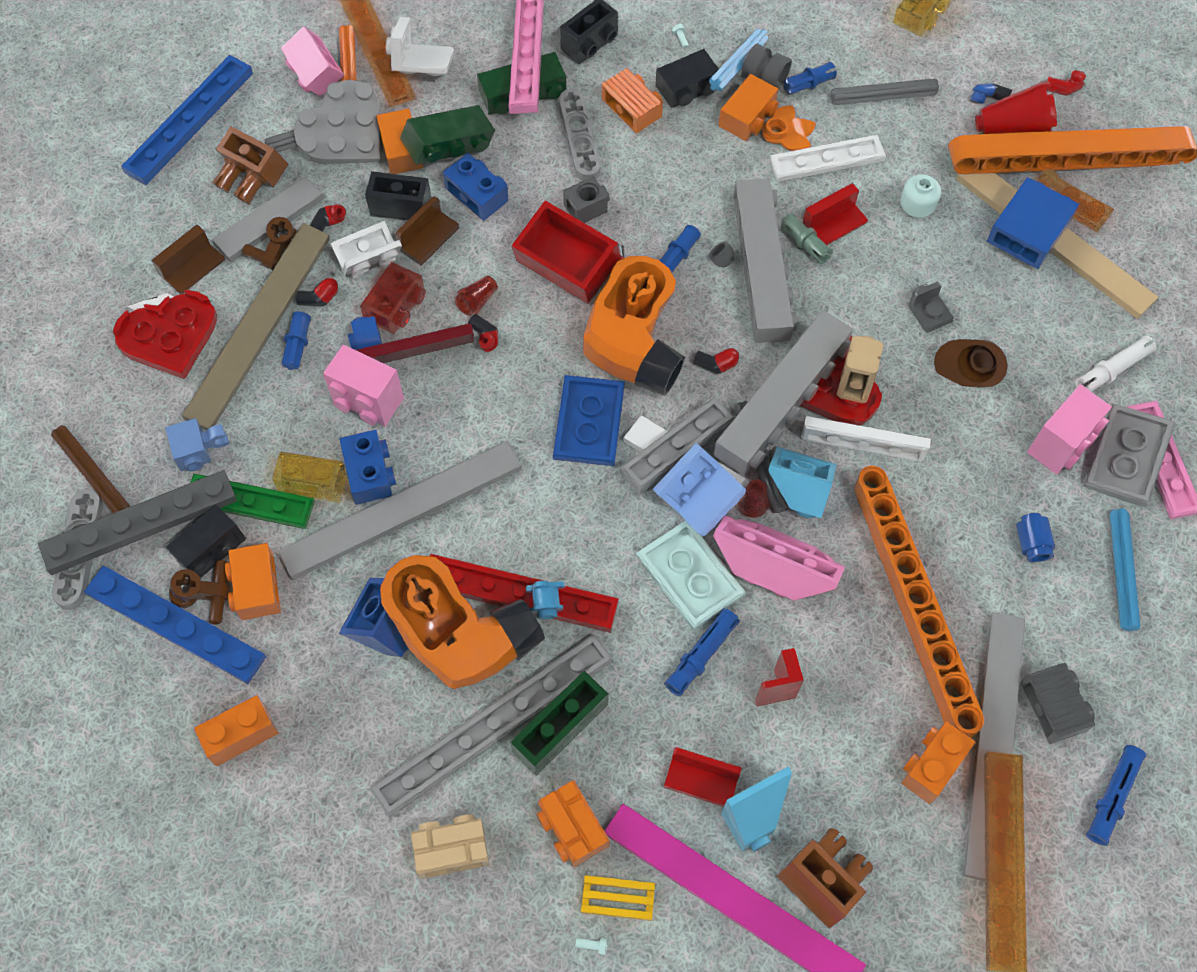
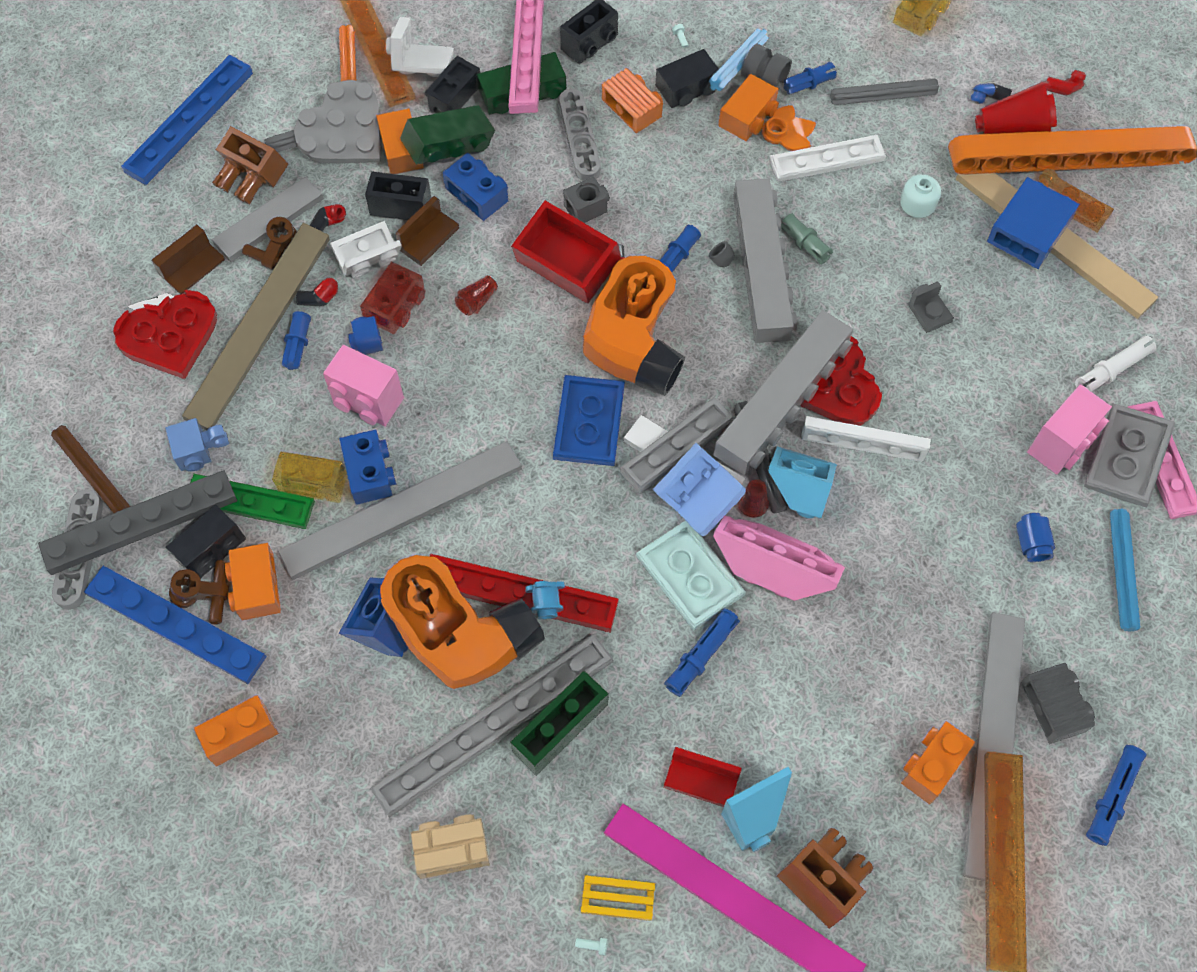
bright pink brick [281,26,344,96] -> none
dark red tile [356,323,474,363] -> none
arm [468,314,499,352] -> none
orange brick [536,780,610,868] -> none
arm [693,348,739,374] -> none
red panel [755,648,804,707] -> none
red panel [802,183,868,245] -> none
tan brick [837,335,884,403] -> none
orange beam [854,465,984,739] -> none
reddish brown piece [934,339,1008,388] -> none
none -> black hinge [425,55,480,113]

